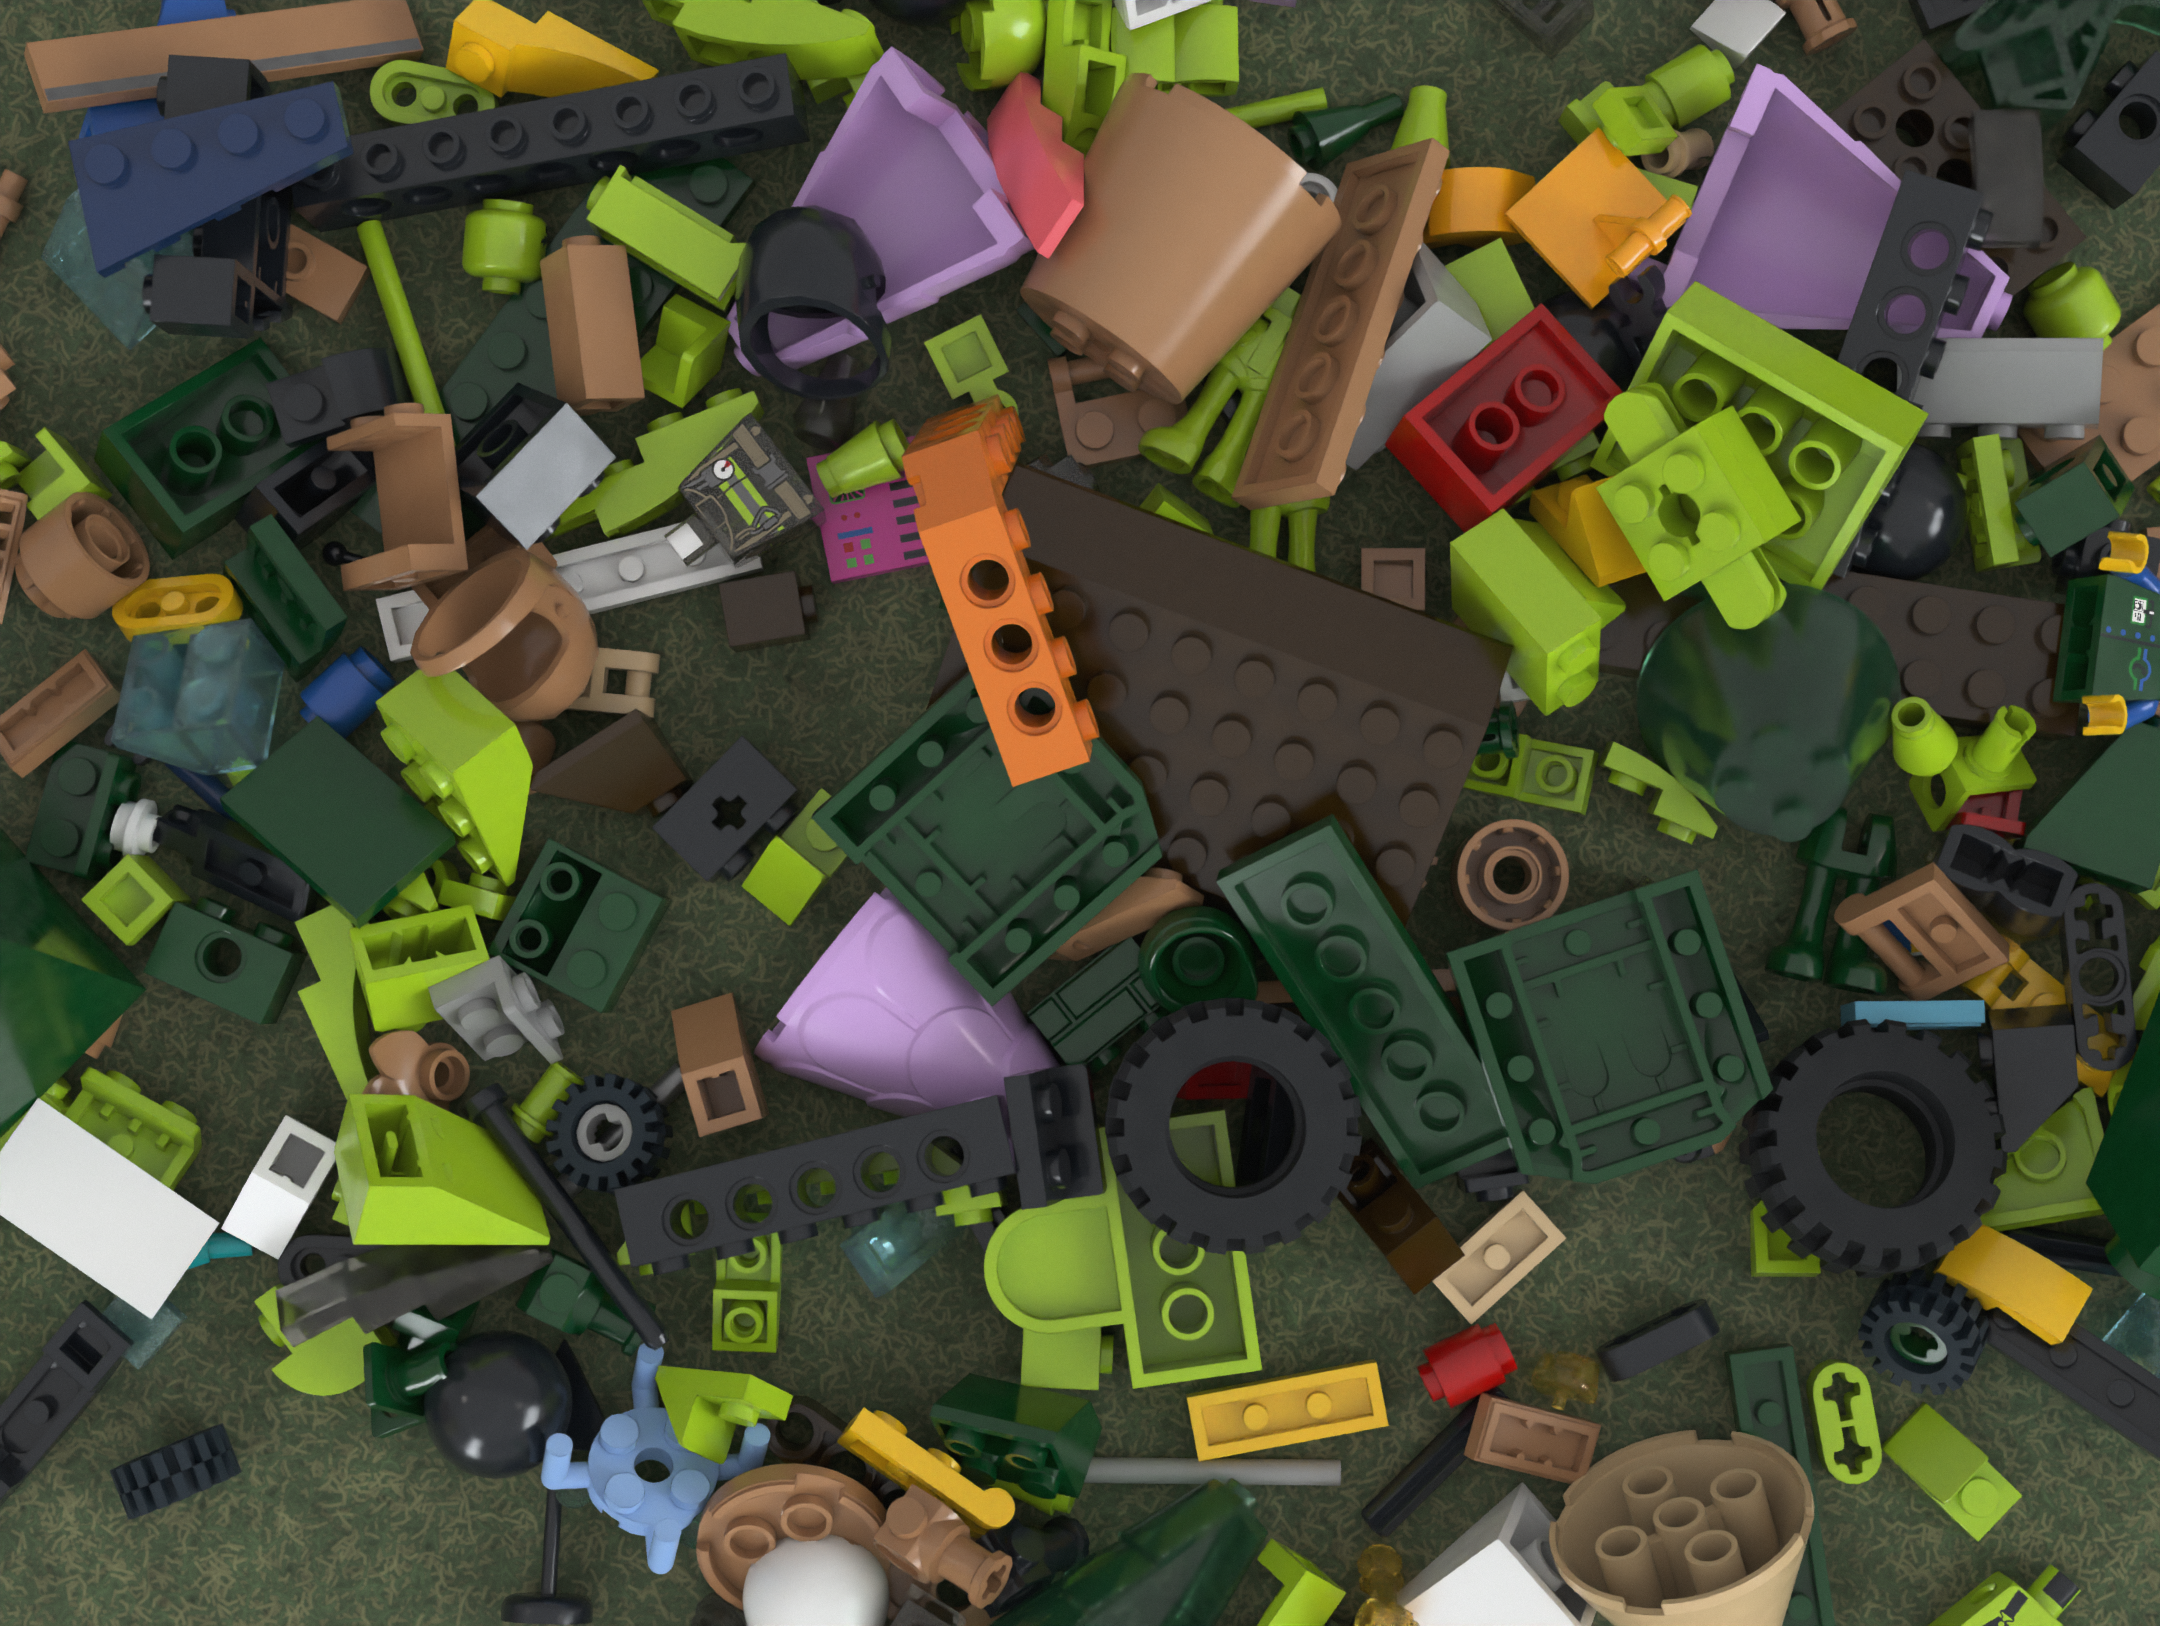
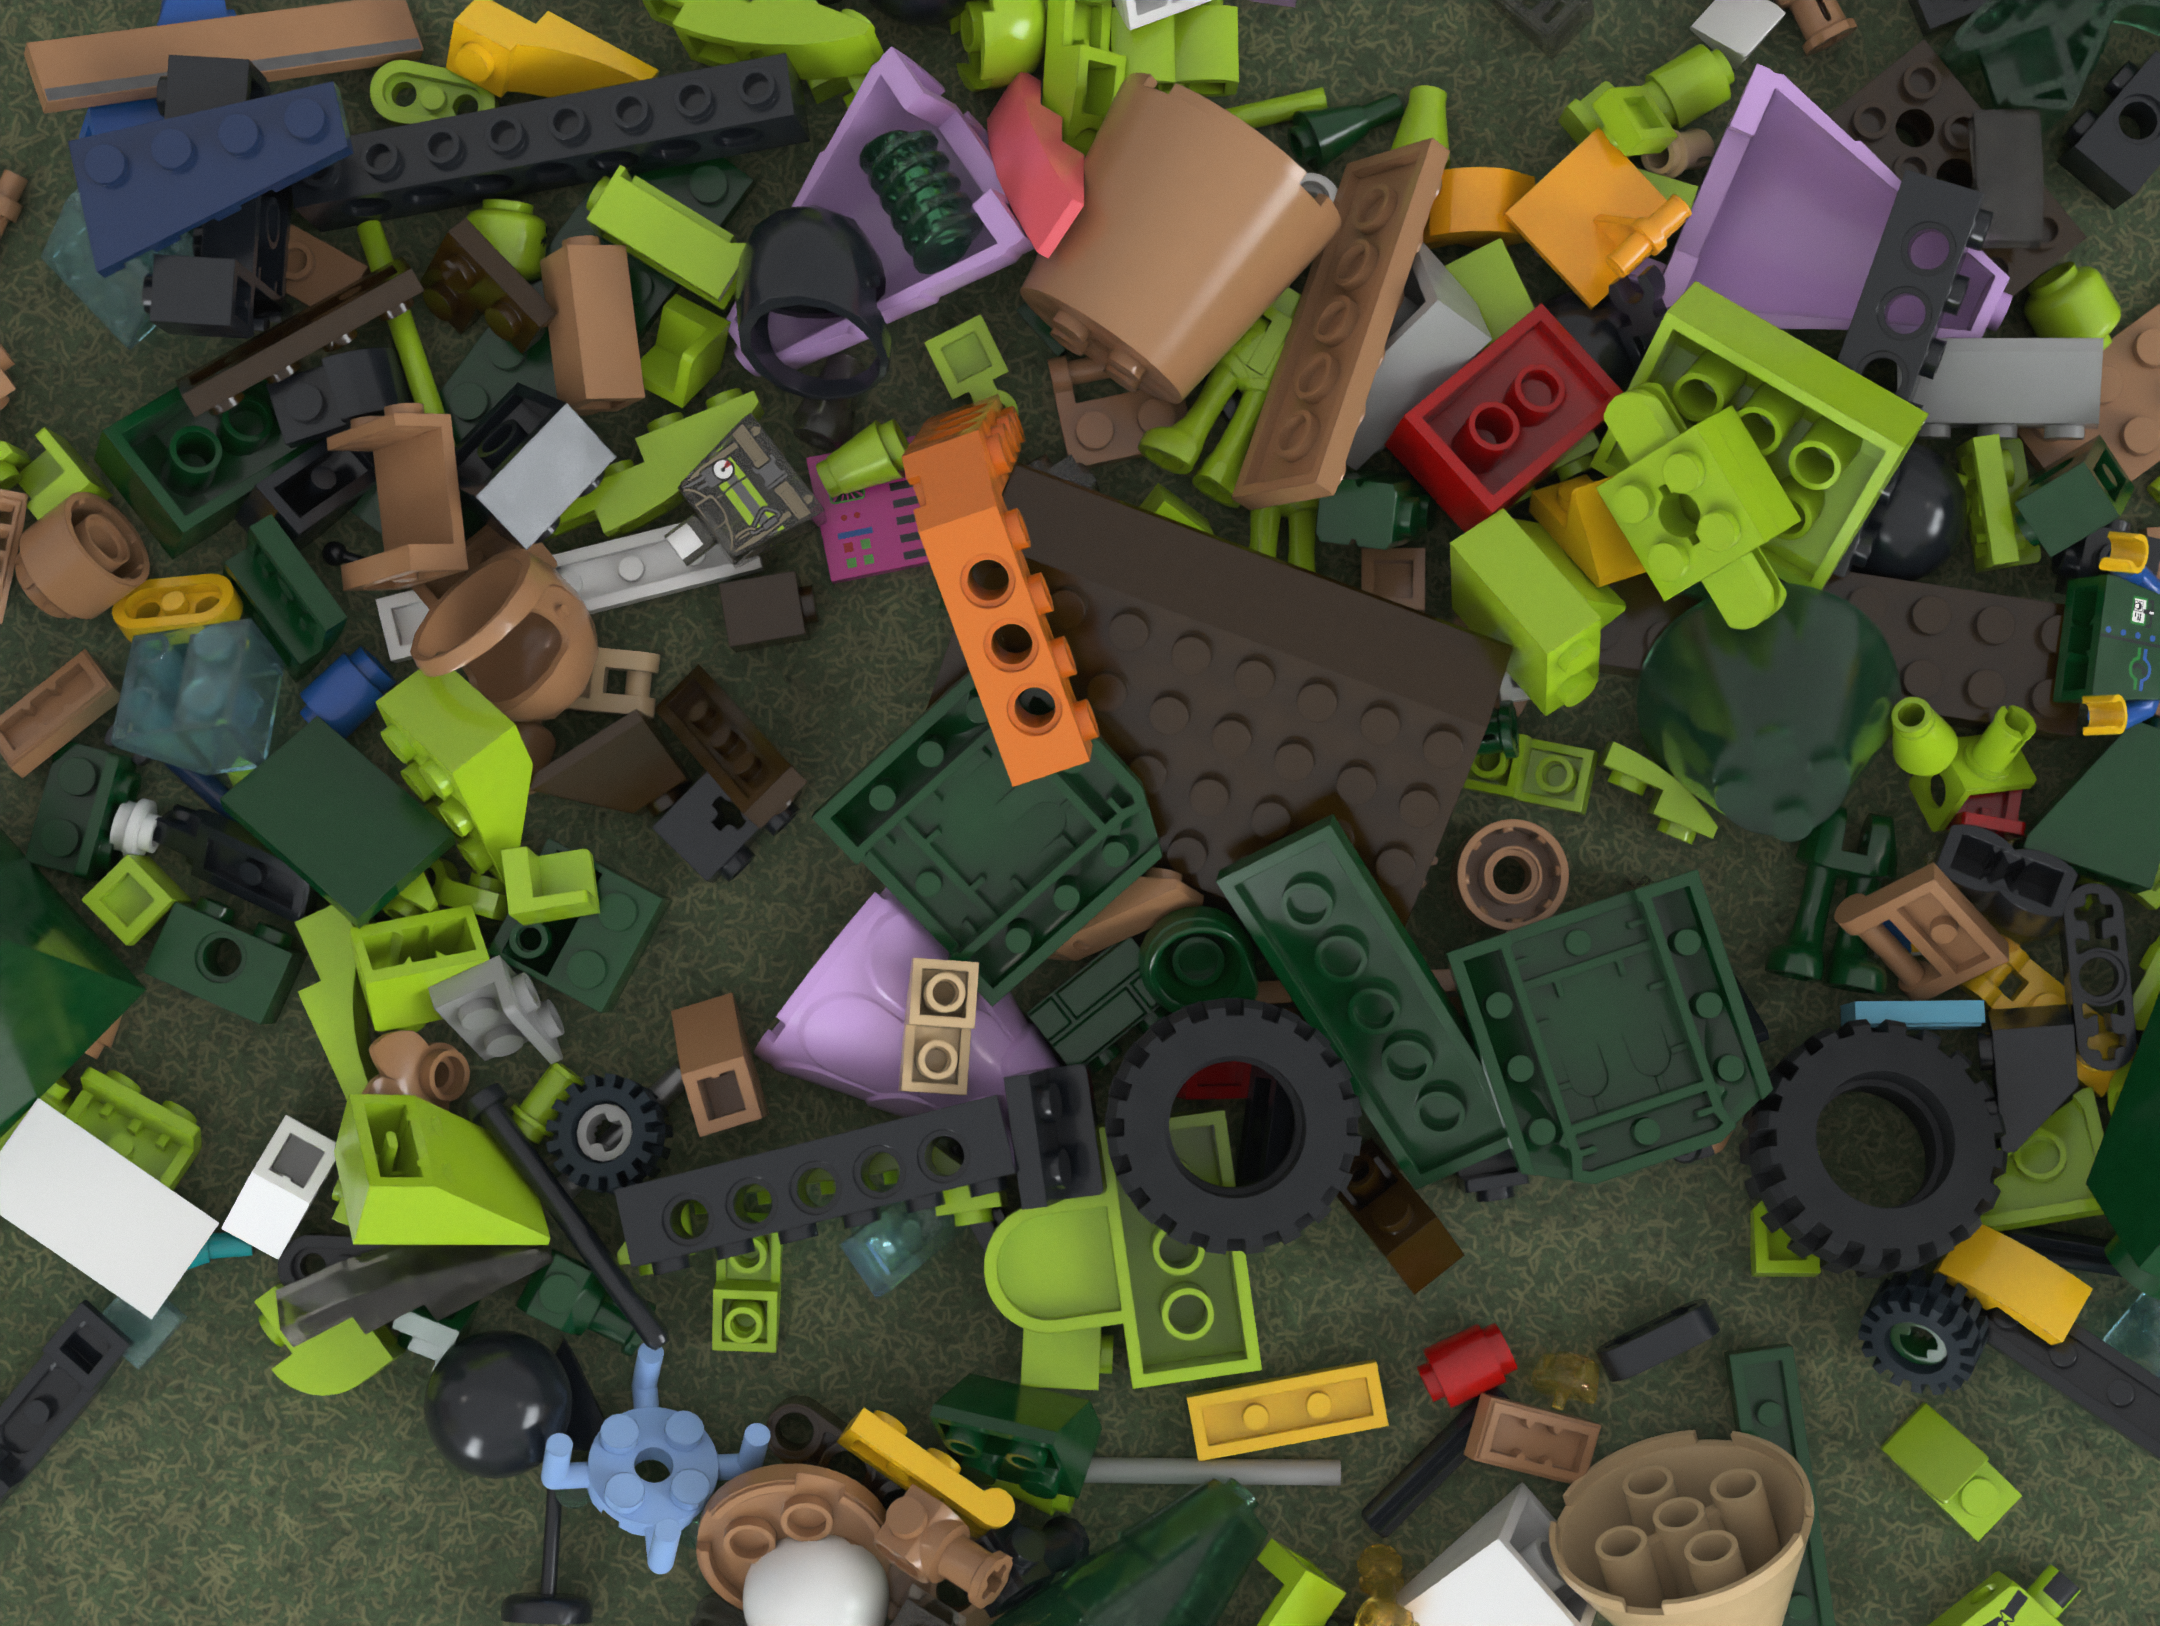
black bush [110,1423,242,1520] -> none
dark green bracket [363,1341,458,1438] -> none
lime slope [655,1365,793,1464] -> none
lime slope [741,788,848,927] -> none
tan plate [1432,1189,1566,1324] -> none
lime beam [1806,1359,1882,1484] -> none
none -> dark brown plate [175,256,424,417]
none -> dark brown plate [420,218,557,354]
none -> lime panel [501,846,600,926]
none -> dark brown plate [655,664,808,829]
none -> clear green piece [859,130,984,275]
none -> tan slope [898,958,979,1095]
none -> dark green brick [1316,468,1437,550]

